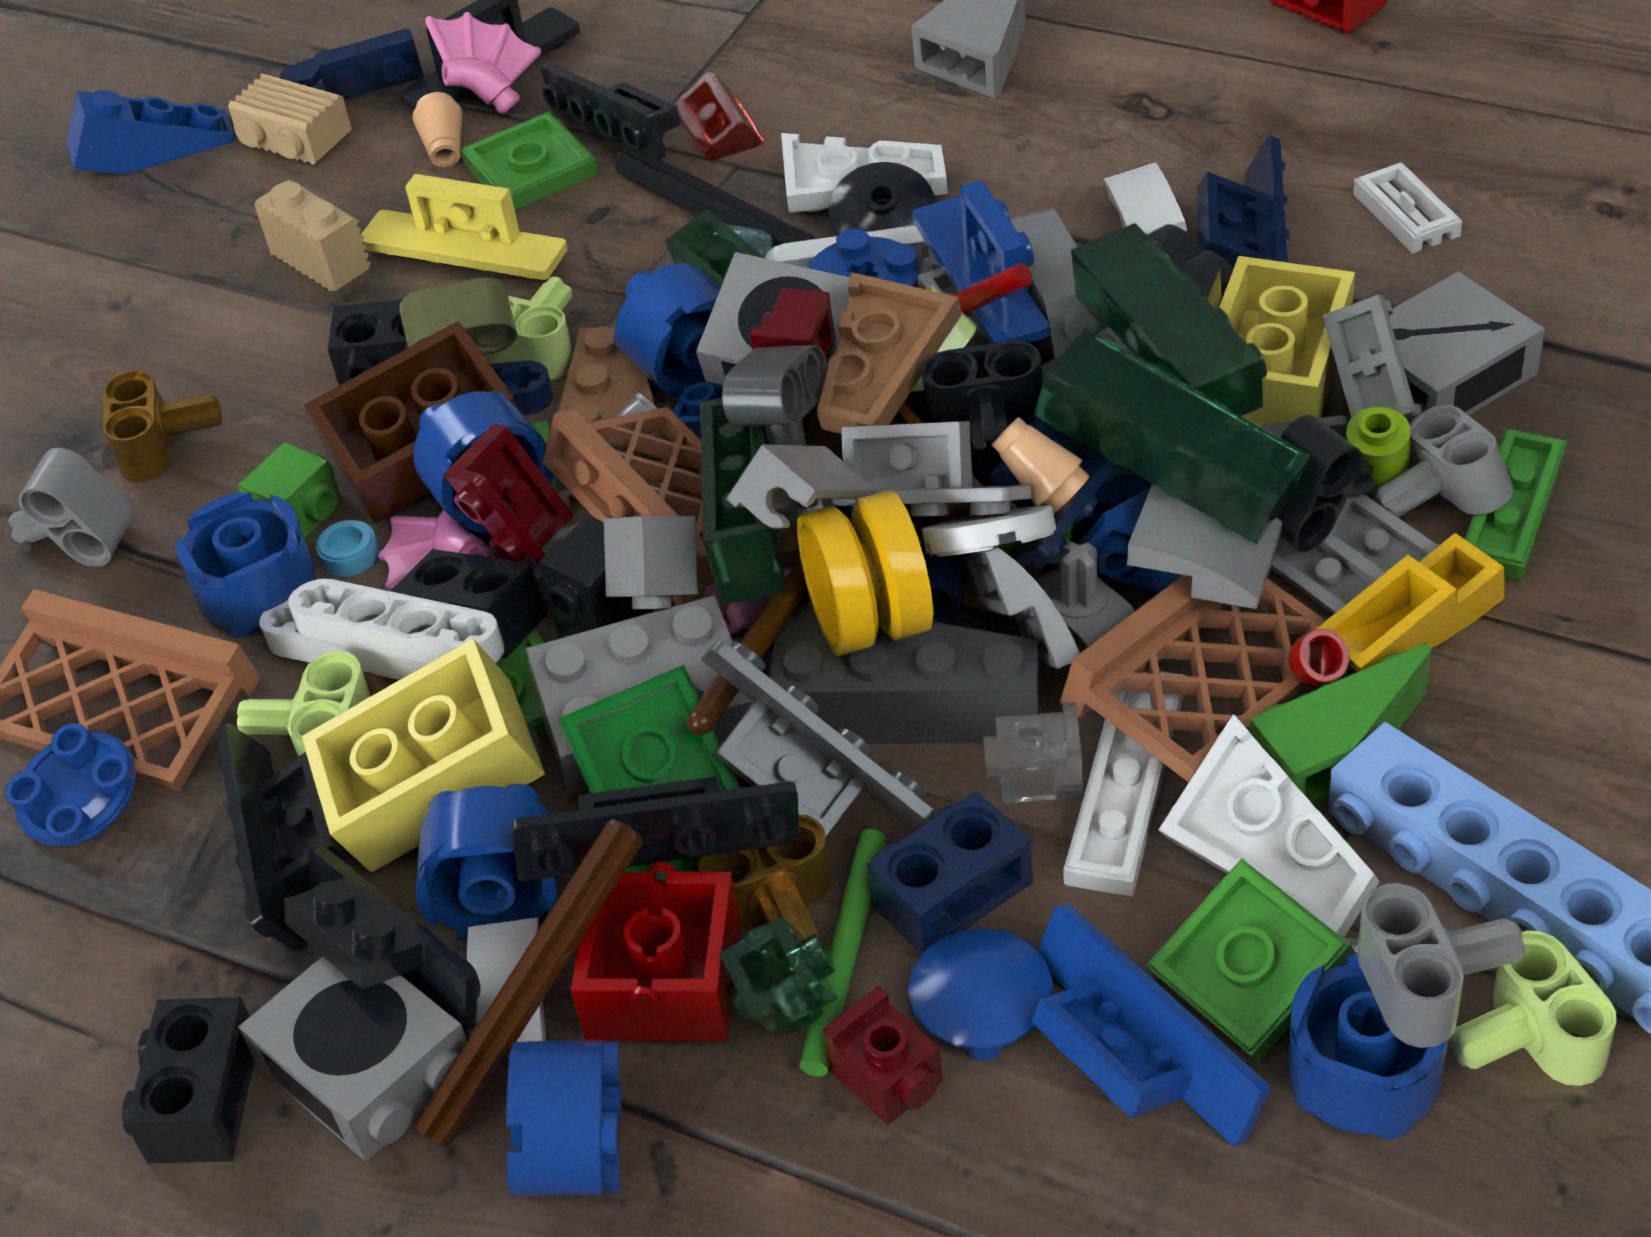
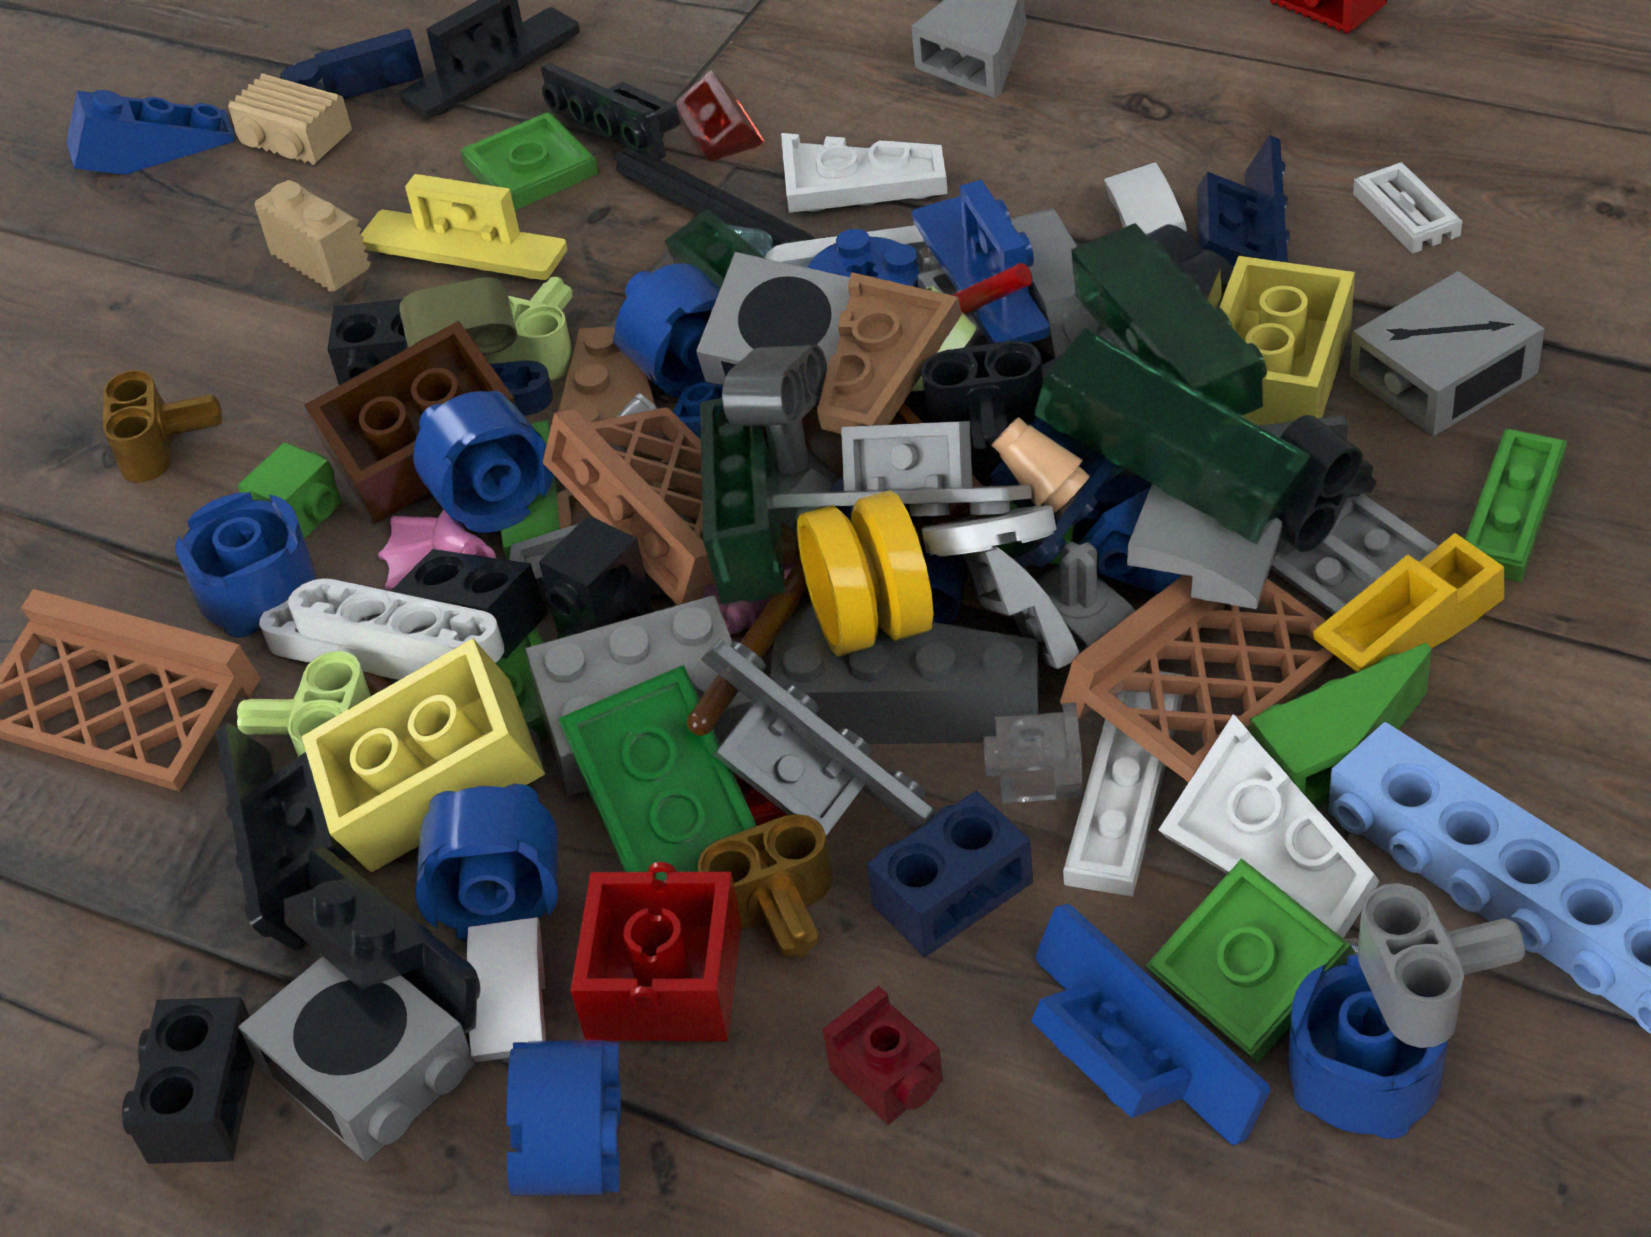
blue dish [5,723,137,846] -> none
light grey beam [8,448,134,567] -> none
medium azure tile [316,520,380,577] -> none
light nougat cone [412,92,463,168] -> none
reddish brown axle [416,819,643,1147] -> none
bright pink arm [425,12,541,114] -> none
dark red bracket [443,423,573,571] -> none
black bracket [511,777,799,881] -> none
light grey brick [604,516,697,609] -> none
clear green brick [719,917,838,1035] -> none
light grey hinge [726,444,876,528] -> none
dark red brick [750,288,836,362] -> none
bright green bar [799,829,886,1077] -> none
black dish [829,162,936,236] -> none
blue dish [908,928,1054,1061] -> none
red hinge [1288,629,1349,685] -> none
light grey hinge [1322,294,1422,421] -> none
lime brick [1346,407,1410,496] -> none
light grey beam [1374,405,1513,518] -> none
yellowish green beam [1449,930,1617,1086] -> none

